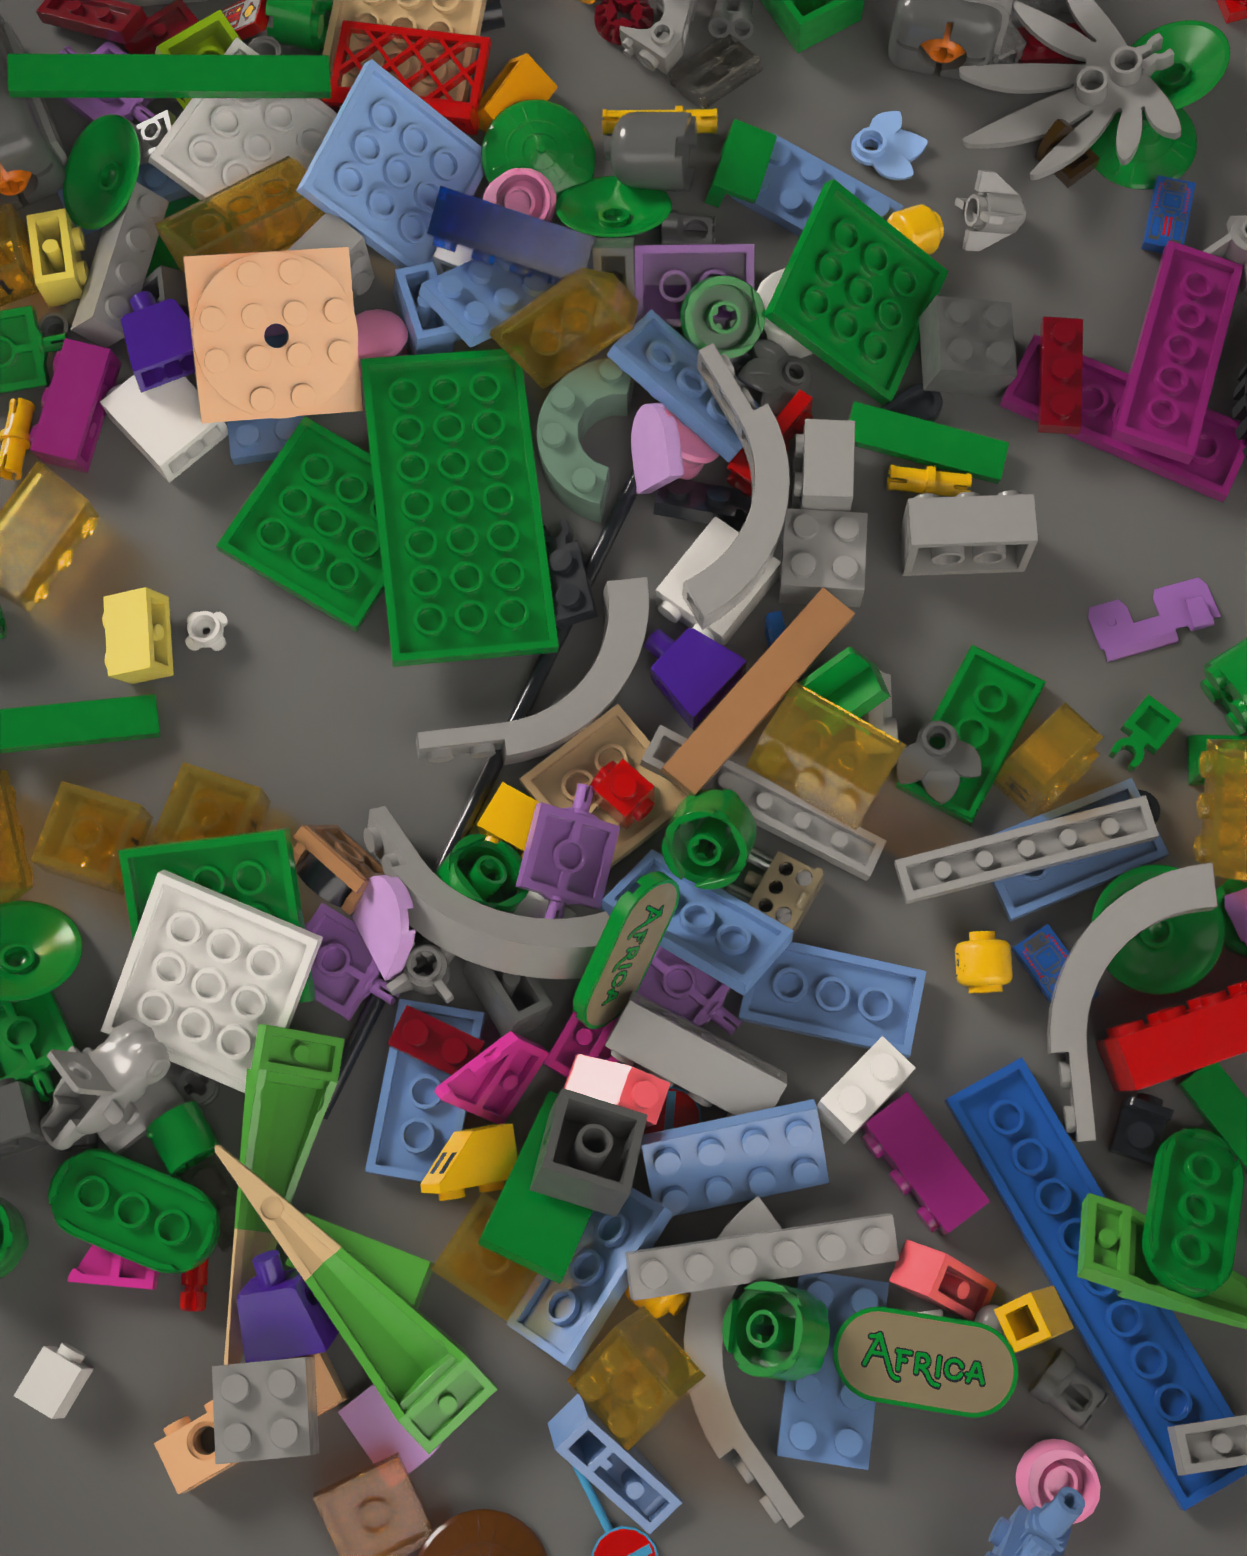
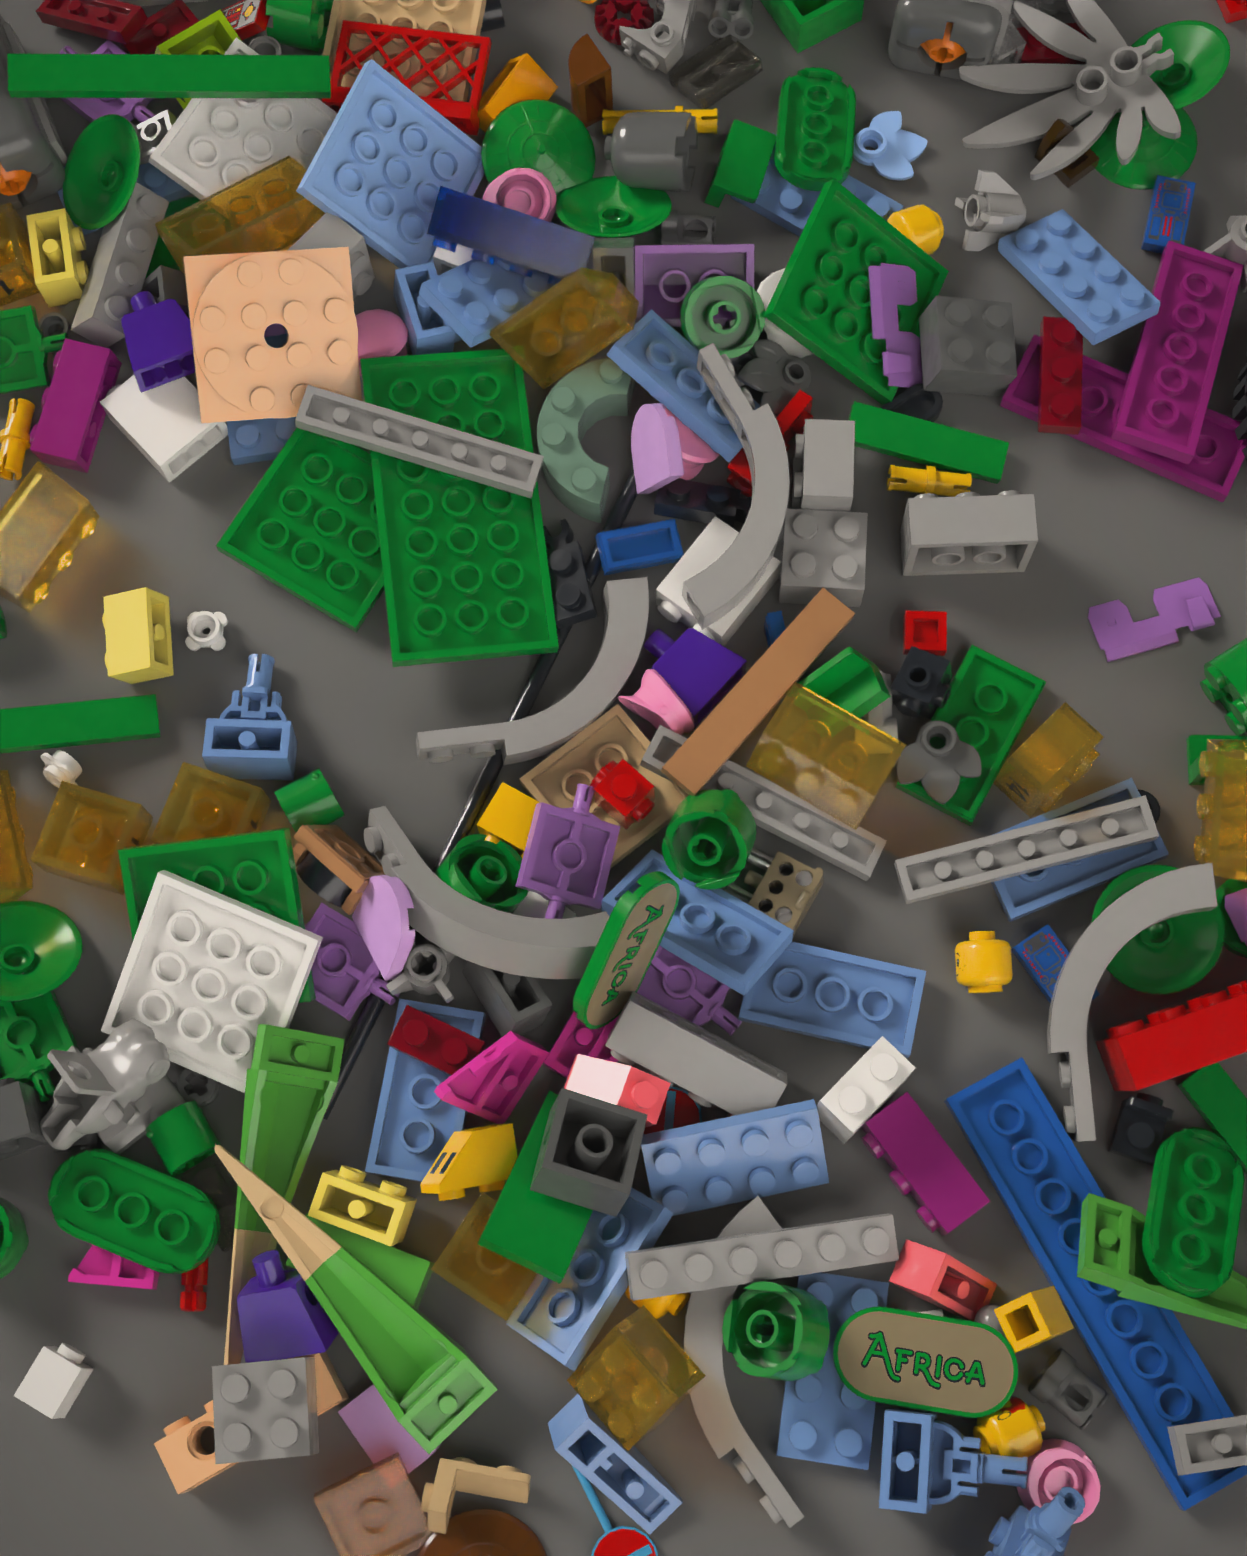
green plate [1109,694,1182,772] -> none
none -> white plate [40,750,82,791]
none -> medium blue brick [202,654,297,781]
none -> green piece [274,768,345,832]
none -> light grey plate [295,385,544,498]
none -> light yellow brick [308,1165,417,1246]
none -> tan bracket [421,1457,531,1534]
none -> reddish brown brick [568,34,613,128]
none -> blue tile [595,519,684,576]
none -> bright pink piece [618,669,694,735]
none -> green tile [774,67,856,191]
none -> medium lavender piece [868,263,923,388]
none -> medium blue brick [879,1408,1028,1514]
none -> black brick [890,646,952,719]
none -> red plate [903,610,947,656]
none -> yellow head [973,1396,1046,1458]
none -> medium blue plate [998,209,1161,345]

